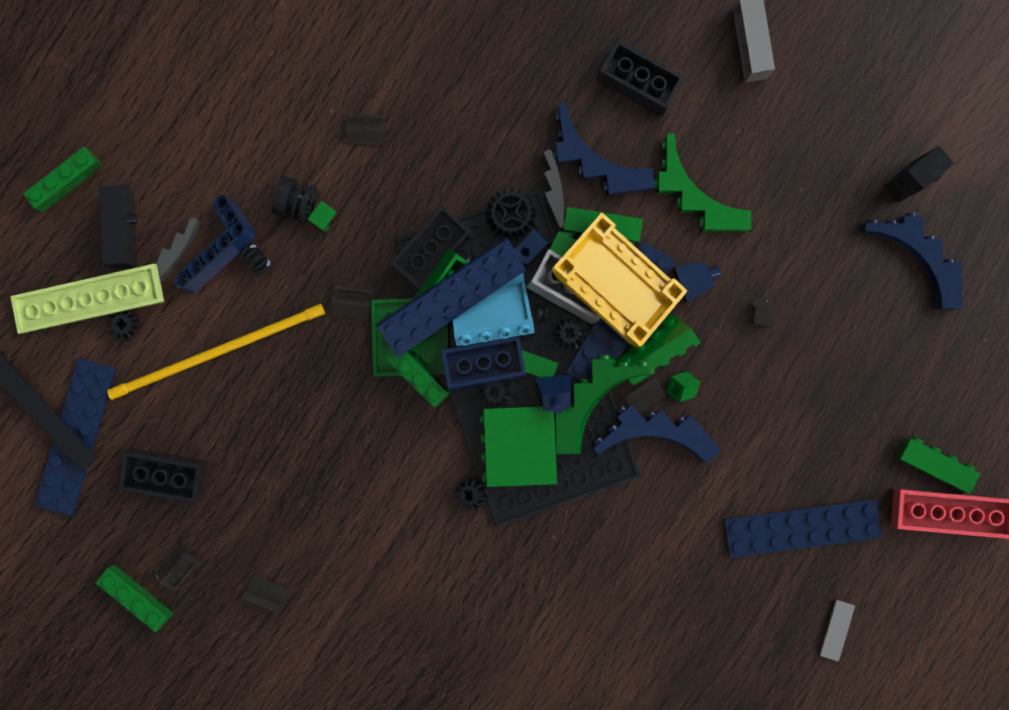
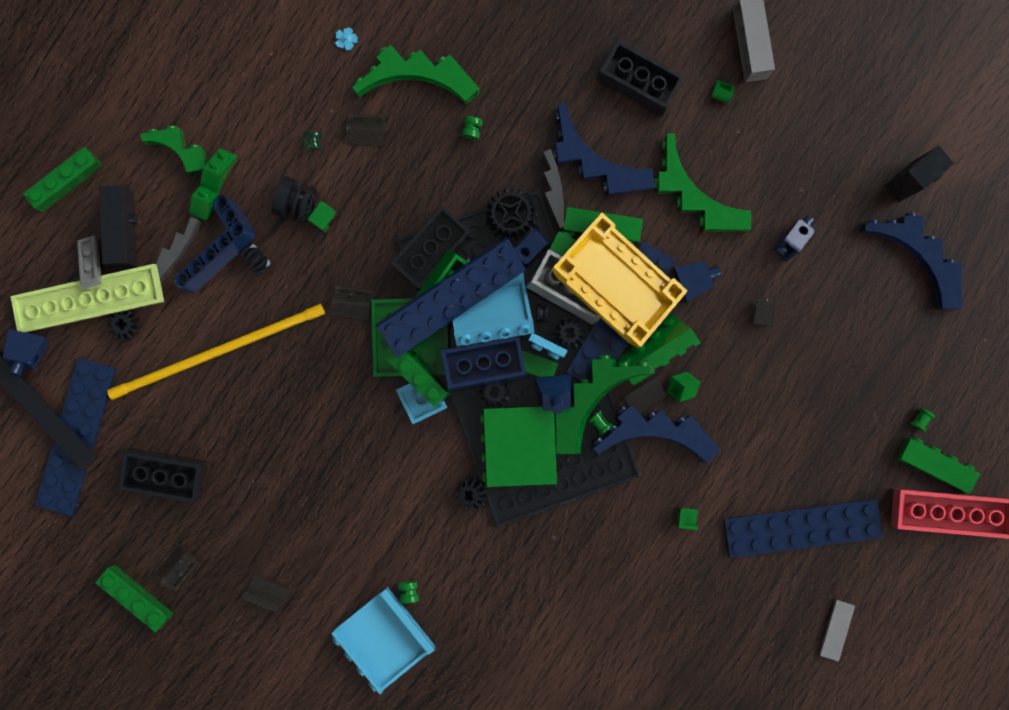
none -> dark blue torso [3,329,49,377]
none -> light grey tile [77,235,102,289]
none -> green arch [141,126,208,176]
none -> green arch [189,148,237,221]
none -> clear green wheel [303,132,323,151]
none -> medium azure panel [331,586,436,694]
none -> medium azure plant [335,27,358,51]
none -> green arch [352,45,480,105]
none -> medium azure plate [396,383,448,424]
none -> green wheel [398,581,419,604]
none -> green wheel [461,116,483,140]
none -> medium azure plate [528,333,568,360]
none -> green bush [588,410,613,436]
none -> green panel [675,507,698,530]
none -> green brick [711,80,735,104]
none -> dark blue torso [773,216,815,261]
none -> green bush [910,407,935,433]

